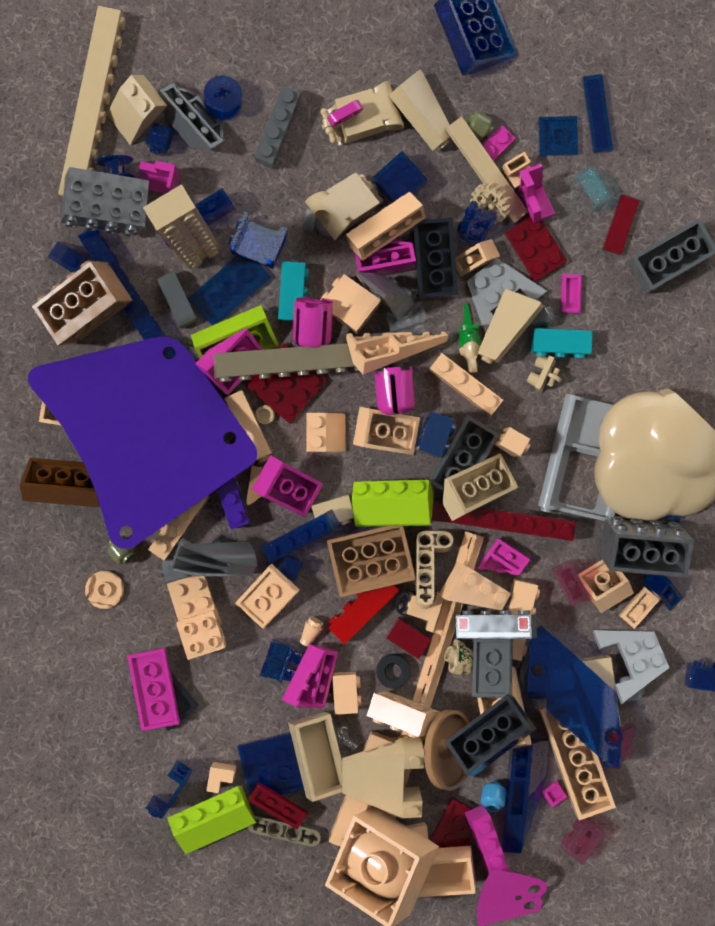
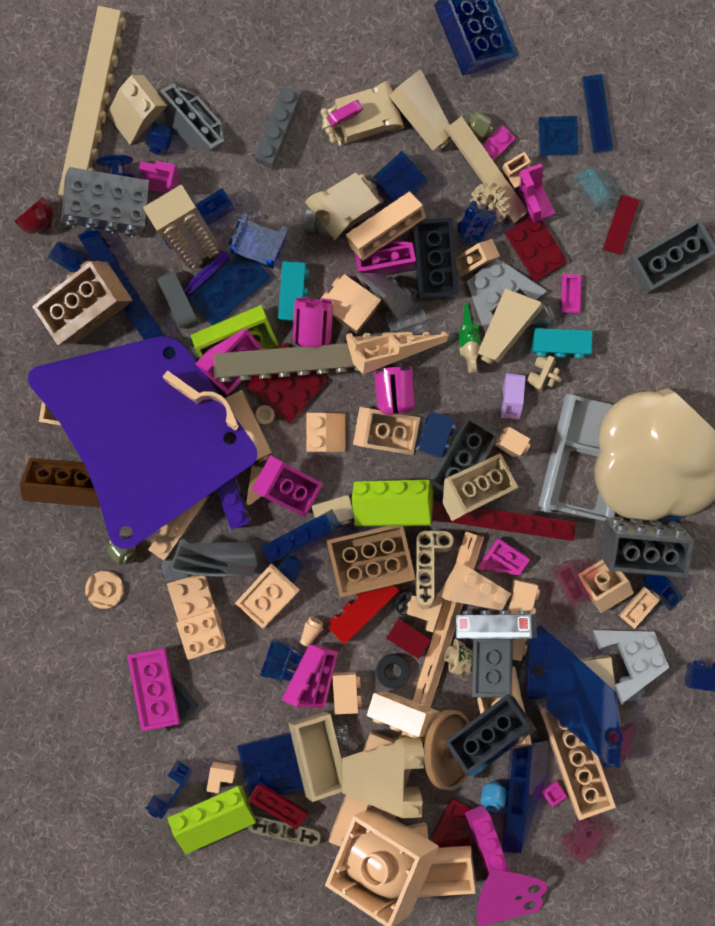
clear blue piece [203,75,242,120] -> none
light nougat brick [429,353,503,416] -> none
none -> dark red cylinder [14,197,54,234]
none -> light nougat piece [163,371,239,431]
none -> dark purple axle [183,251,230,295]
none -> lavender slope [500,373,525,420]

